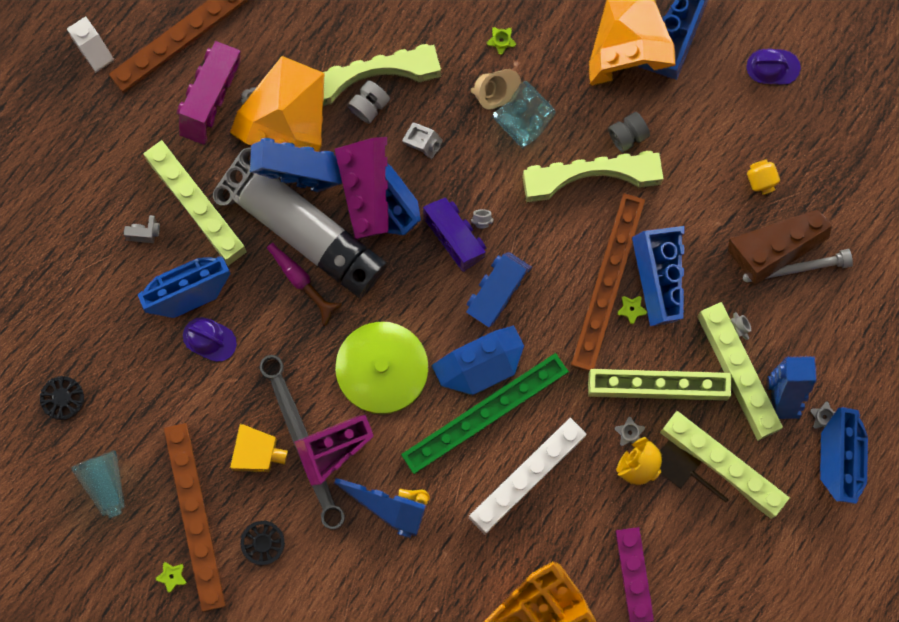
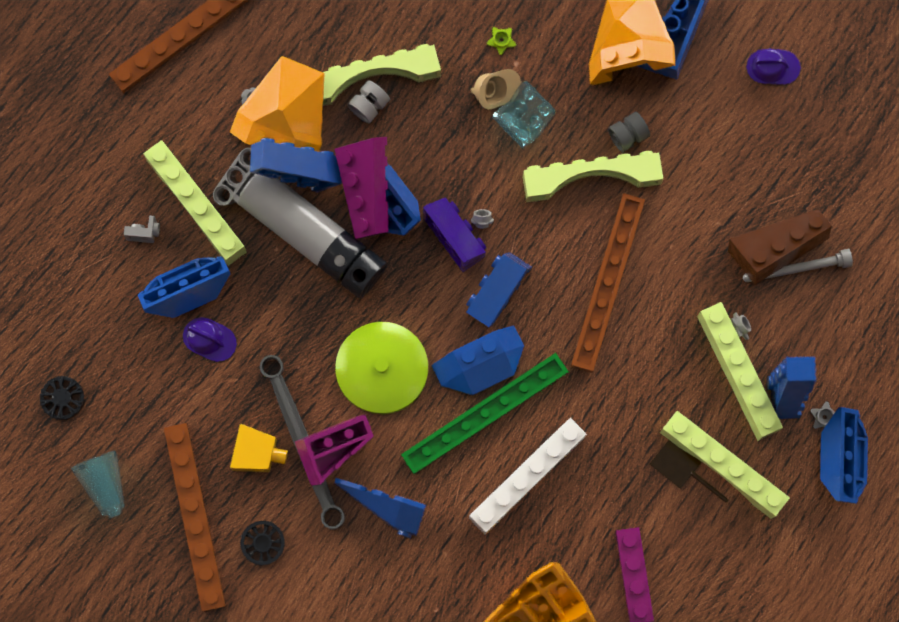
white slope [67,16,115,72] -> none
lime plate [156,562,186,593] -> none
magenta wedge [177,41,241,145] -> none
magenta piece [267,243,342,326] -> none
yellow arm [398,489,430,505] -> none
light grey bracket [402,122,442,159] -> none
yellowish green brick [588,369,731,401] -> none
light grey plate [615,417,645,446] -> none
yellow cylinder [616,437,662,485] -> none
lime plate [617,296,647,324] -> none
blue wedge [632,226,684,326] -> none
yellow head [747,159,780,195] -> none

